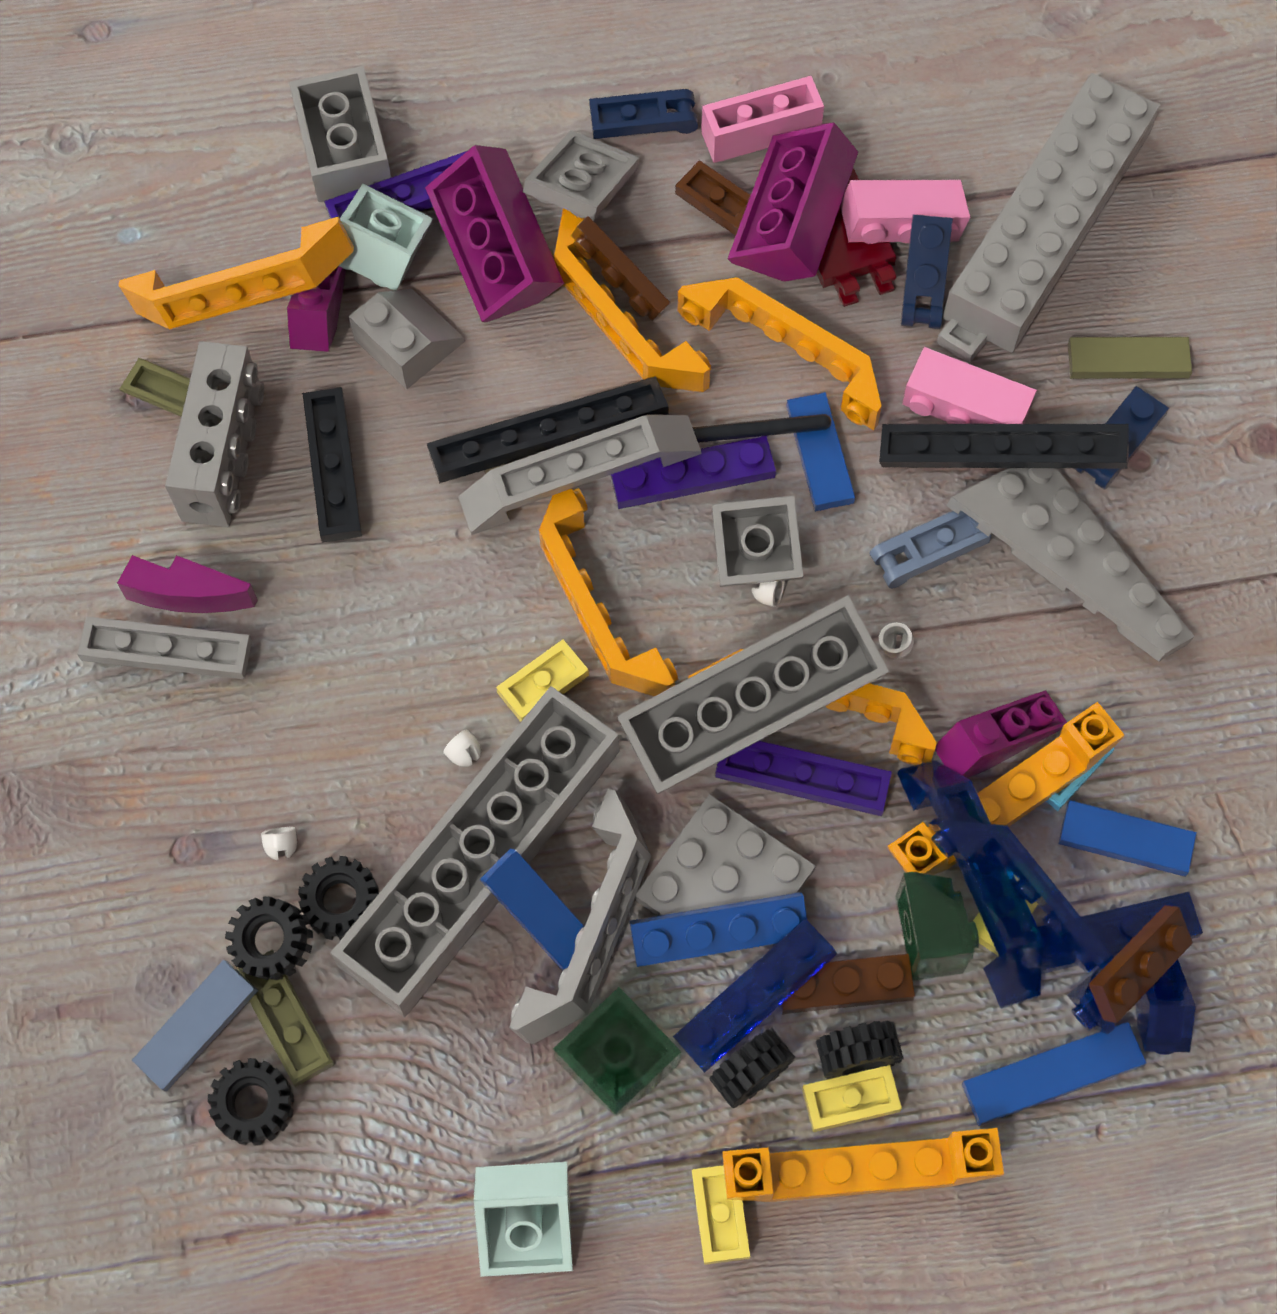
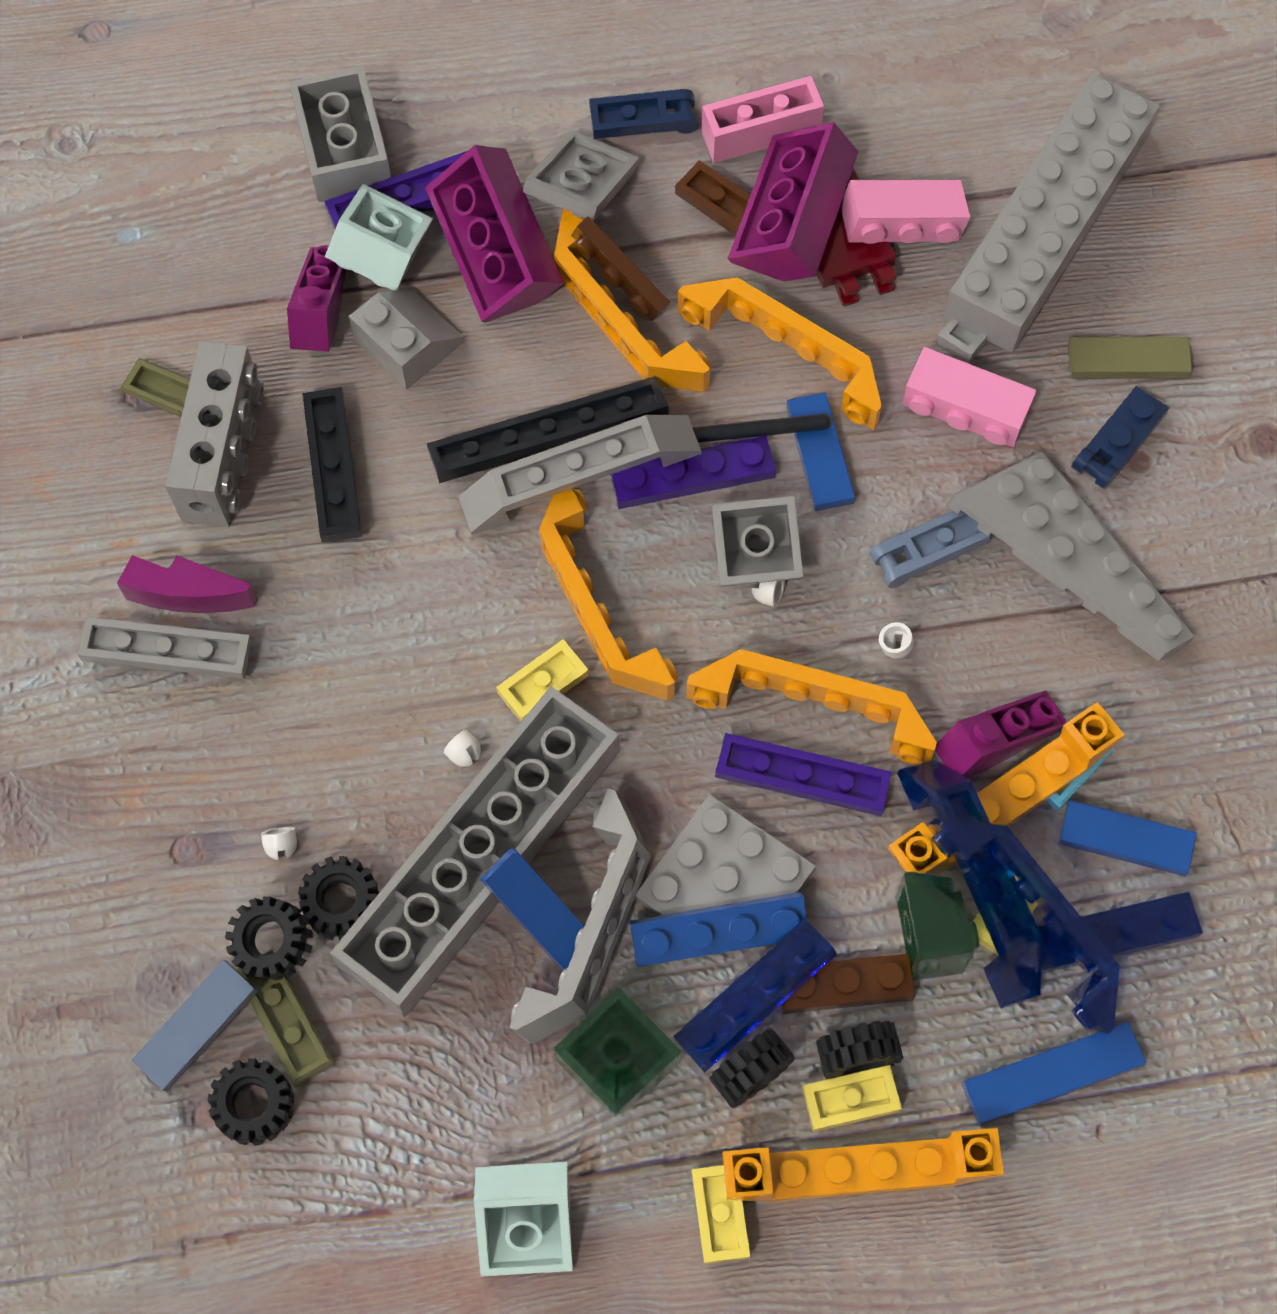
light orange slope [119,217,354,329] -> none
light grey brick [617,595,889,794] -> none
black plate [879,424,1130,469] -> none
dark blue plate [901,214,953,329] -> none
reddish brown plate [1089,905,1193,1023] -> none
clear blue slope [1136,960,1196,1055] -> none

